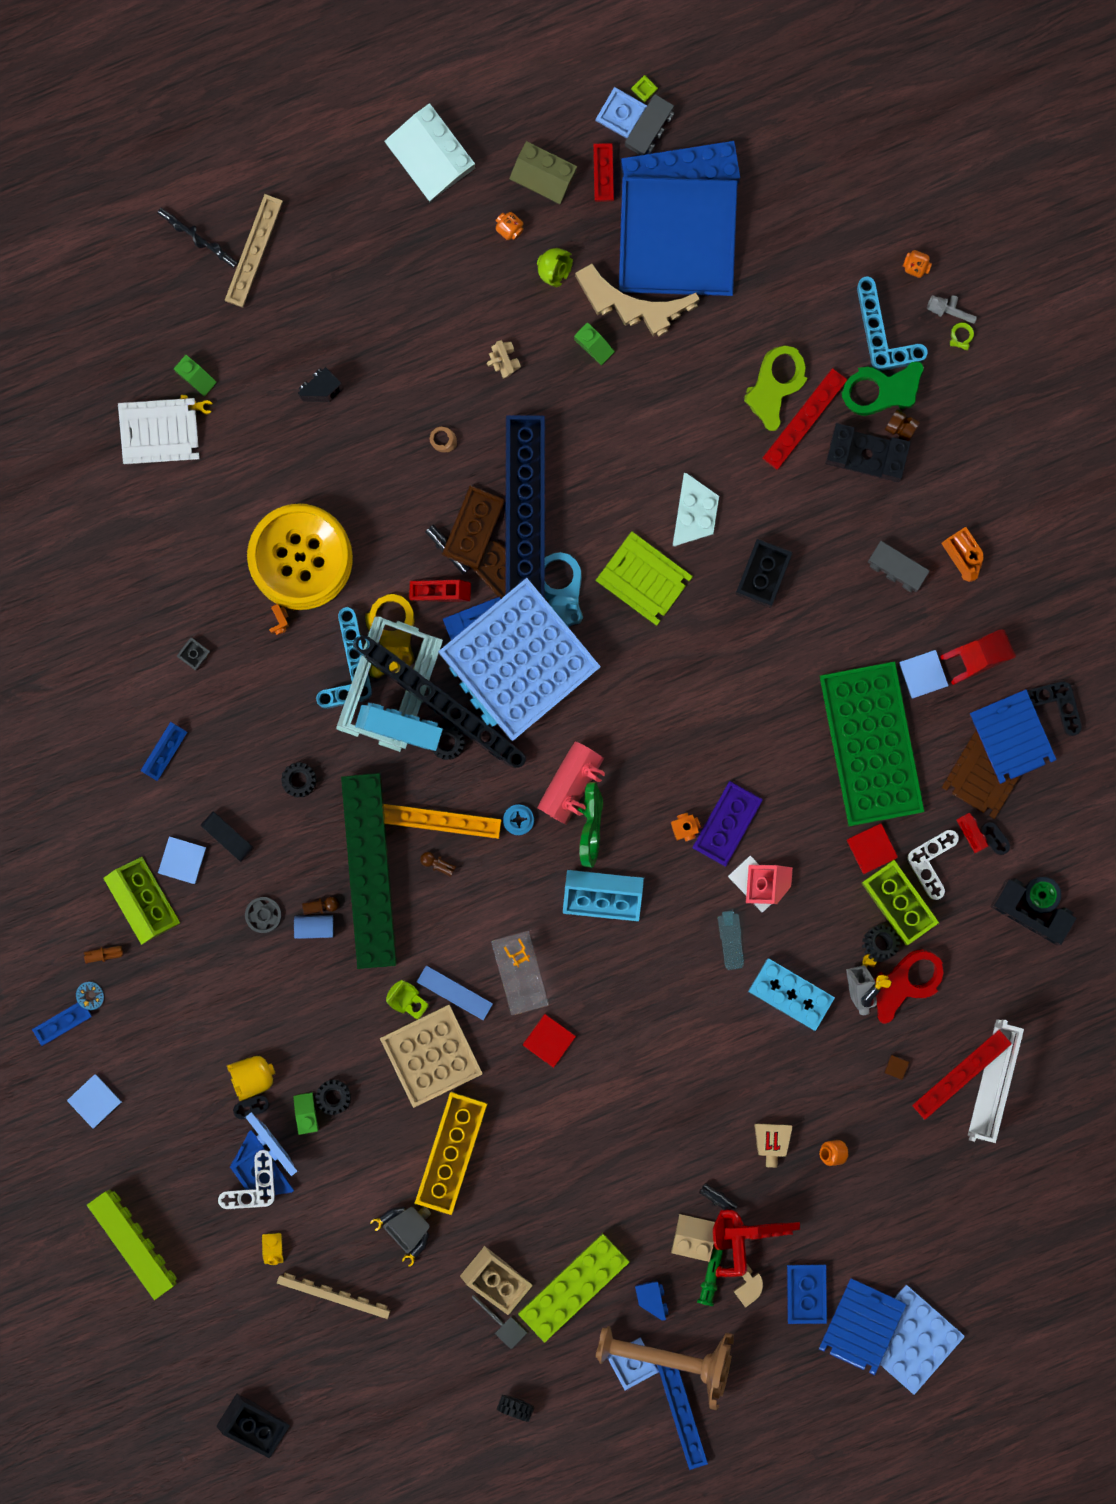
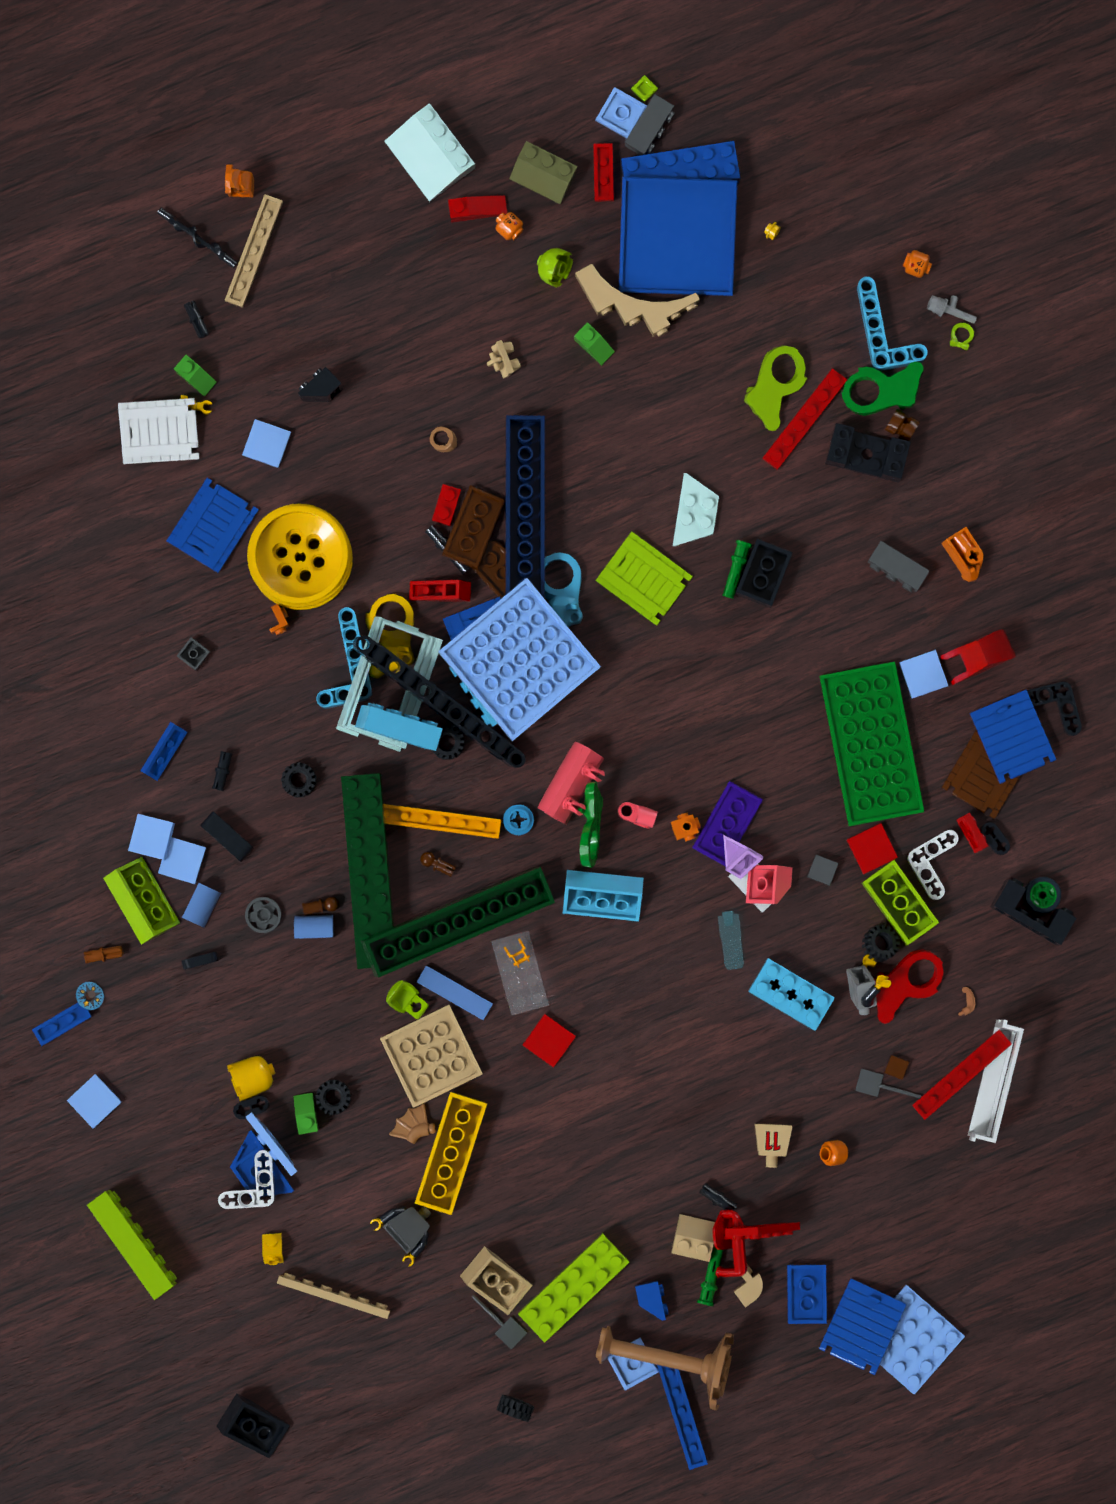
none -> light blue tile [128,814,175,860]
none -> blue door [166,478,259,573]
none -> black beam [181,952,219,970]
none -> medium blue brick [182,883,221,928]
none -> black axle [184,301,209,339]
none -> black pin [212,751,233,791]
none -> orange piece [225,165,254,198]
none -> light blue tile [242,419,291,468]
none -> dark green brick [361,867,555,978]
none -> medium nougat arm [389,1103,436,1144]
none -> red plate [432,484,461,526]
none -> red slope [448,195,507,223]
none -> coral piece [617,802,658,829]
none -> green pin [722,540,753,599]
none -> lavender slope [723,835,763,879]
none -> yellow plate [764,222,781,240]
none -> dark grey piece [807,855,838,886]
none -> dark grey piece [855,1069,922,1099]
none -> nougat piece [958,987,975,1016]

